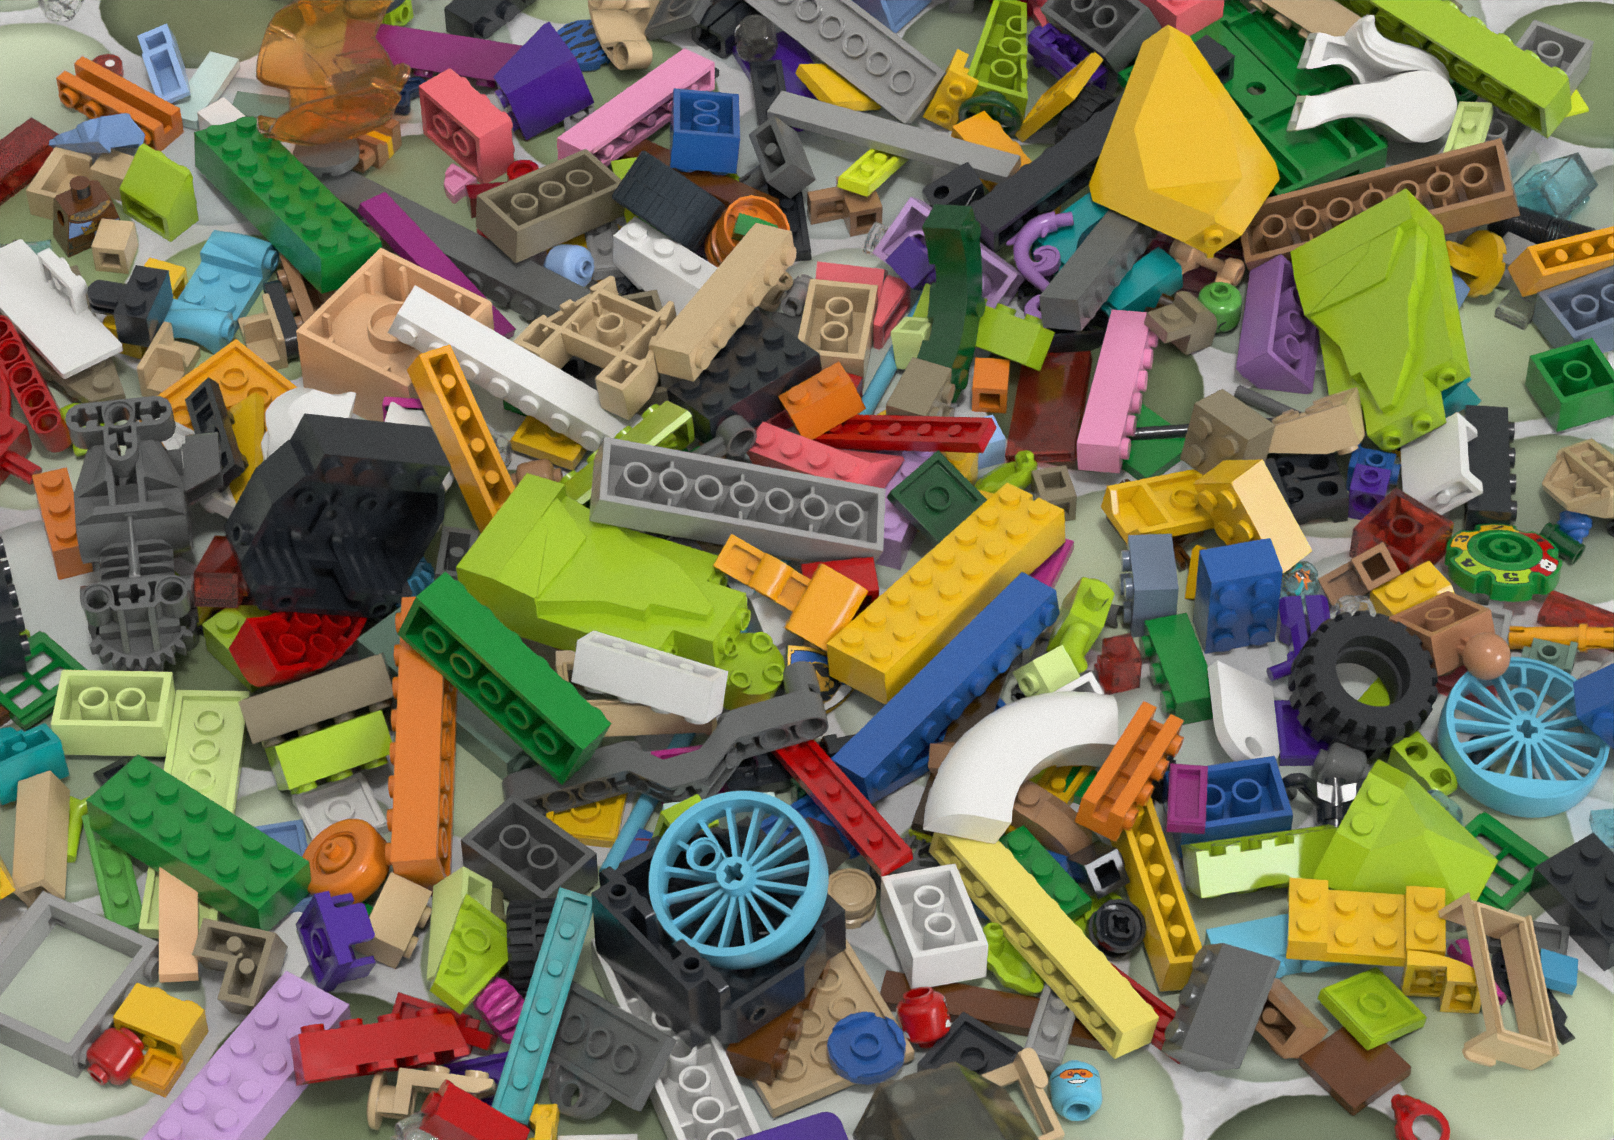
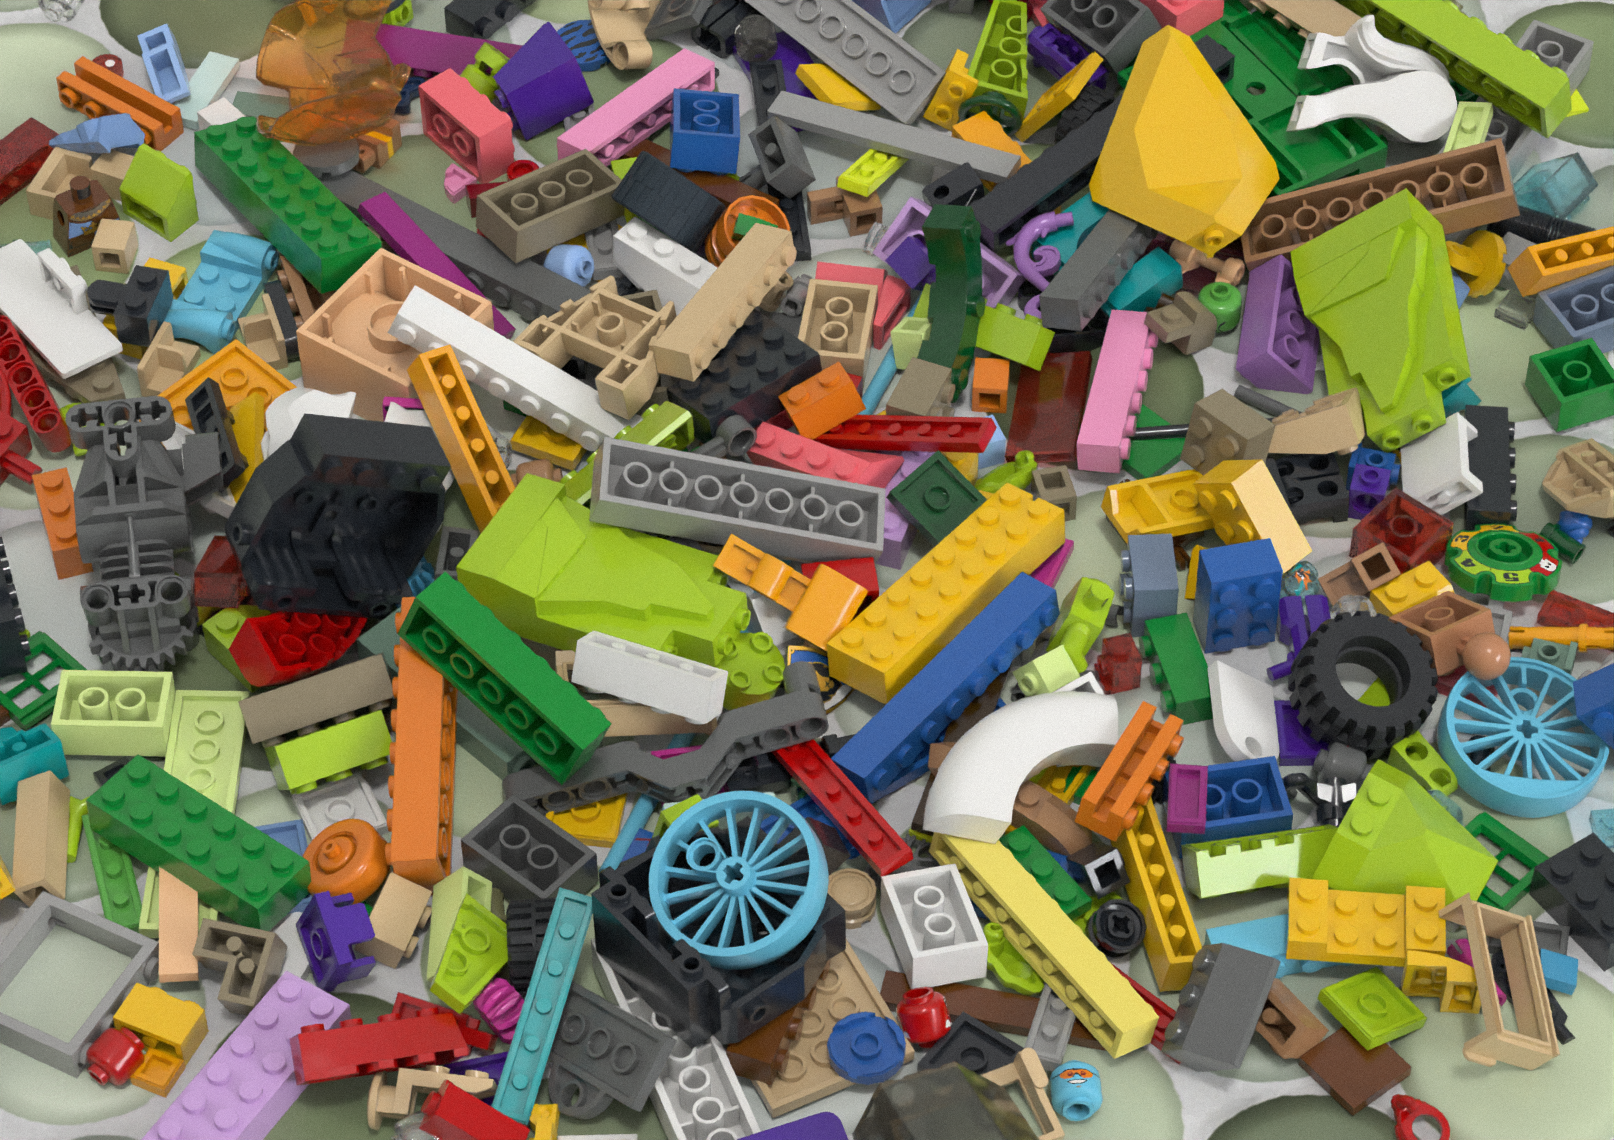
none -> lime wheel [459,42,510,103]

